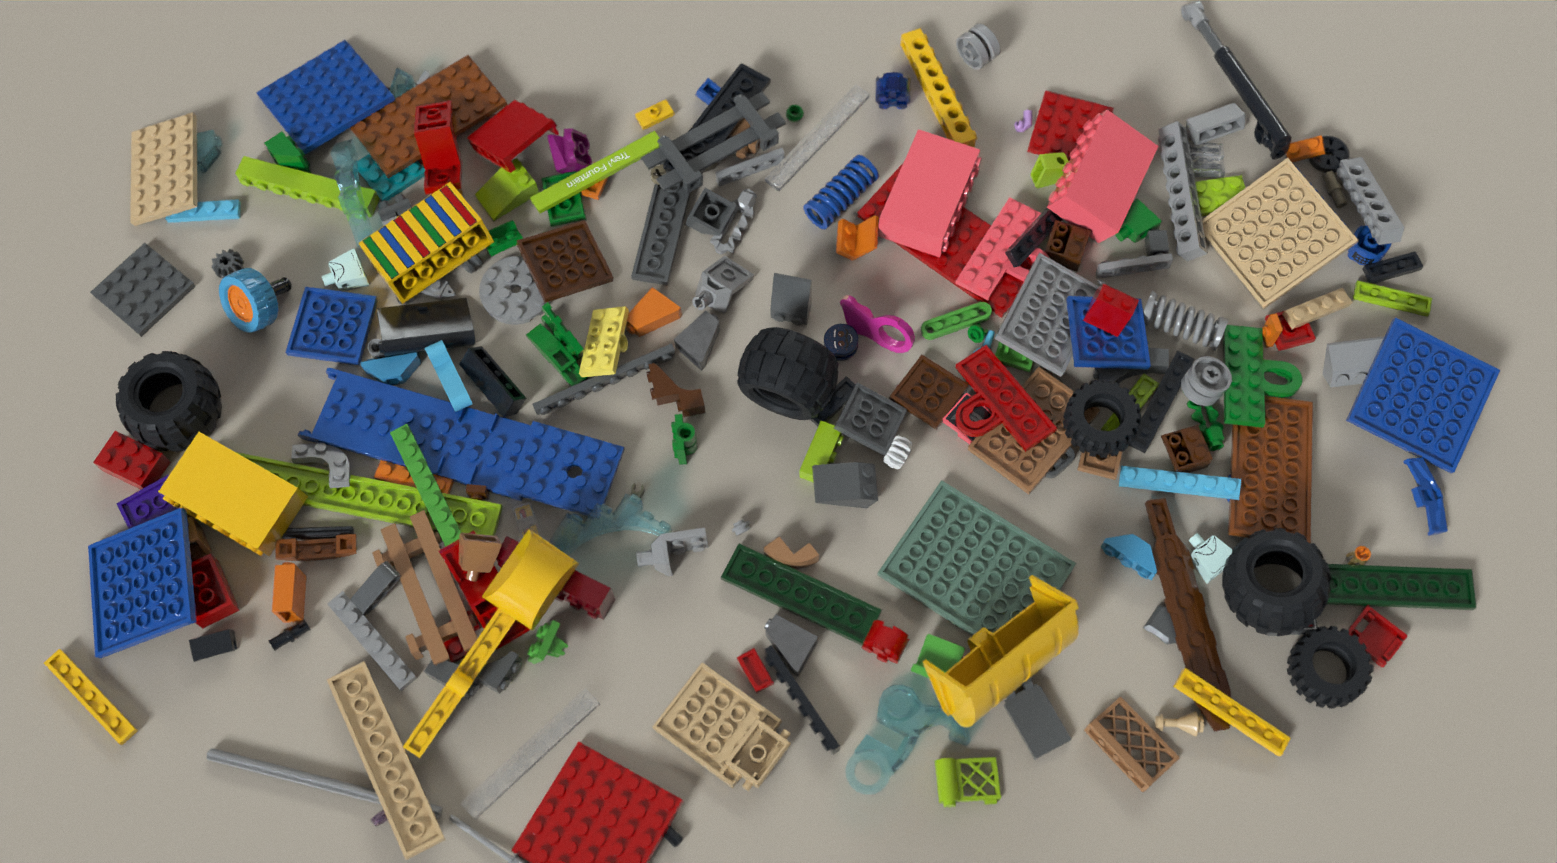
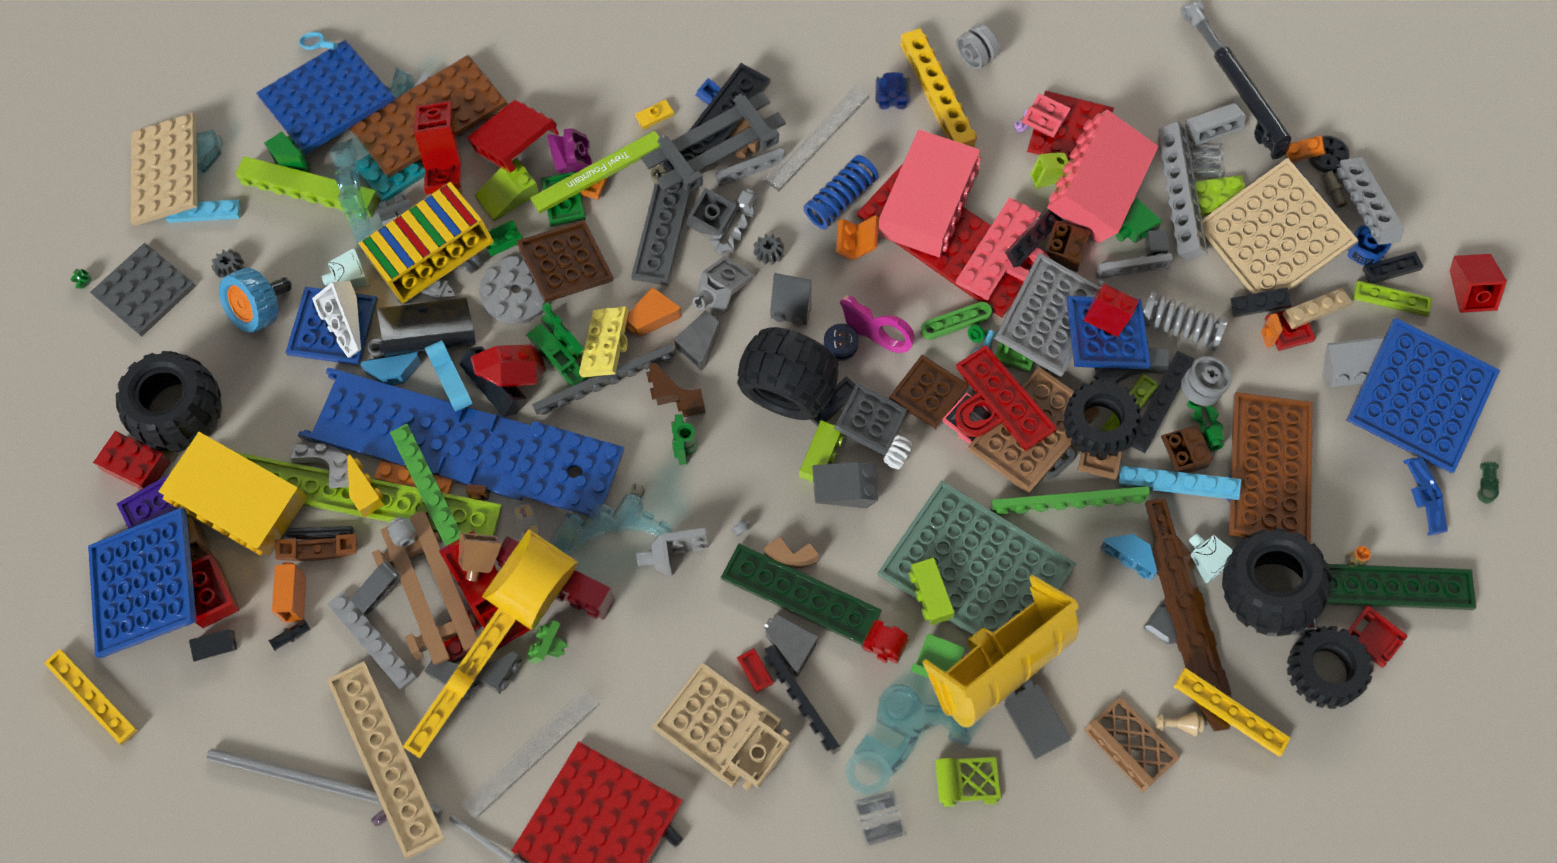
green plate [786,104,804,122] -> none
green plate [1223,325,1302,428] -> none
none -> green plate [70,269,92,289]
none -> medium azure piece [299,32,338,50]
none -> white wedge [312,281,361,358]
none -> yellow slope [347,454,384,518]
none -> light grey head [387,517,417,548]
none -> red wedge [471,345,546,387]
none -> dark grey gear [753,233,784,265]
none -> clear slope [854,790,907,846]
none -> lime brick [908,558,954,626]
none -> bright green plate [990,486,1150,515]
none -> coral slope [1022,93,1071,138]
none -> black plate [1230,287,1291,318]
none -> red slope [1449,254,1507,313]
none -> clear green connector [1477,461,1499,504]

